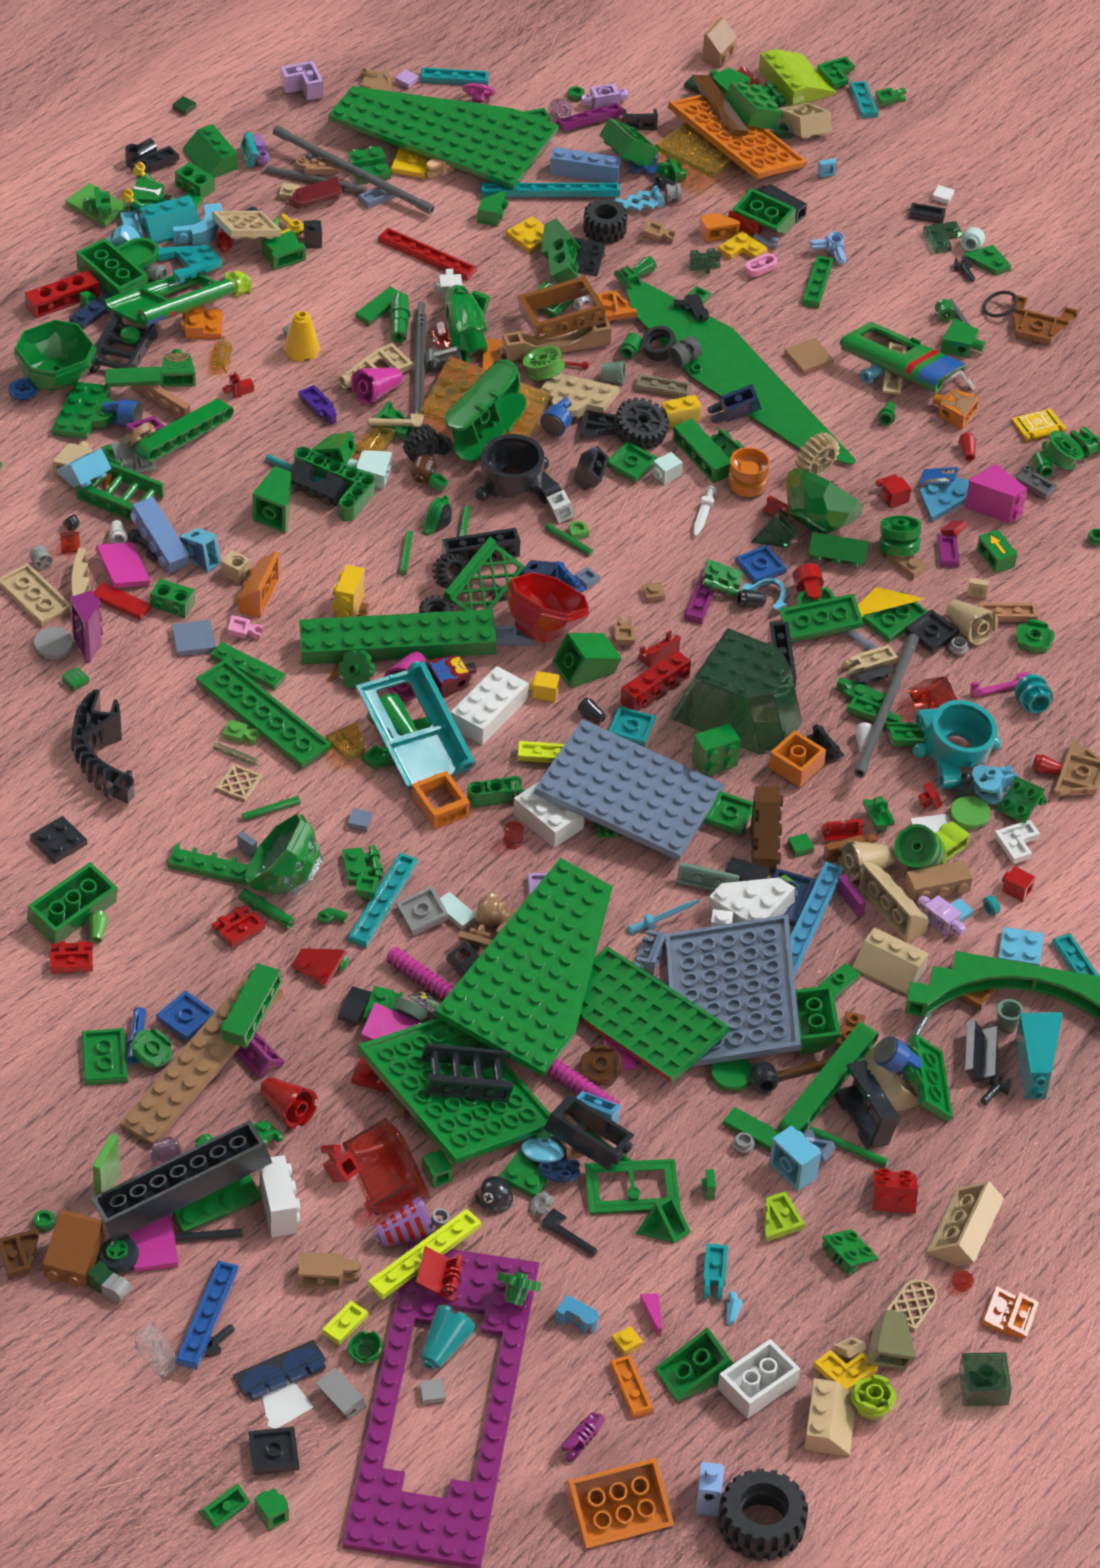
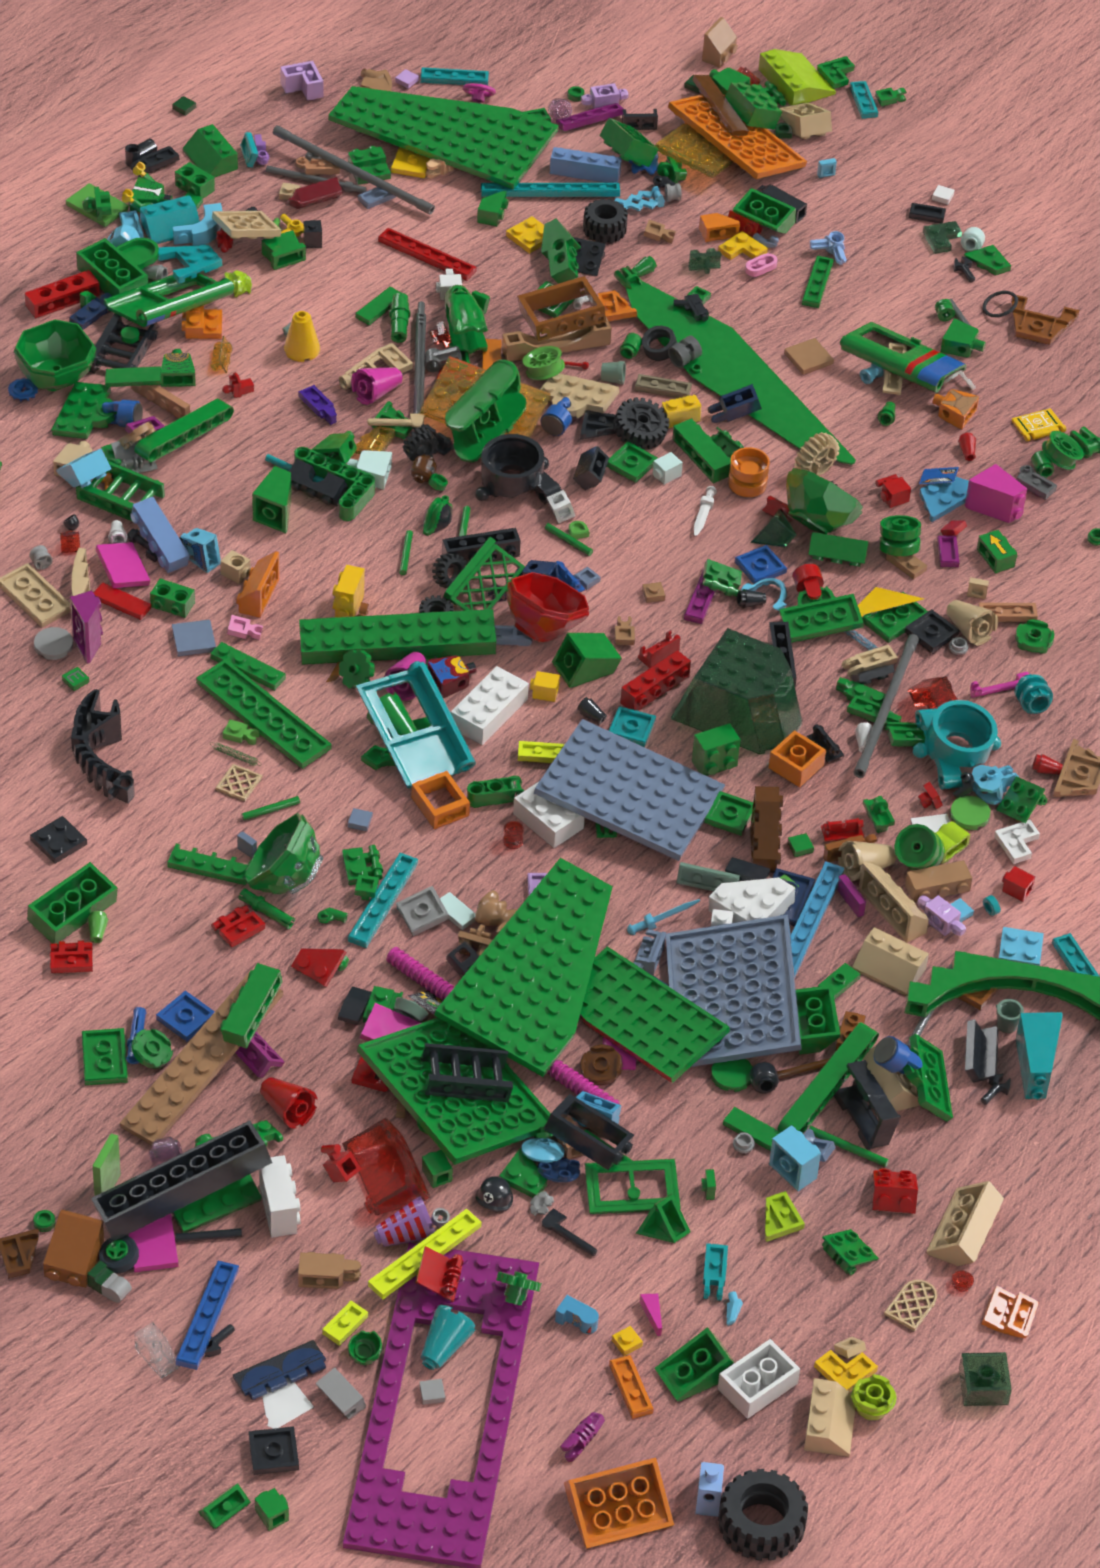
clear yellow wing [326,722,365,762] -> none
olive slope [866,1310,916,1370] -> none

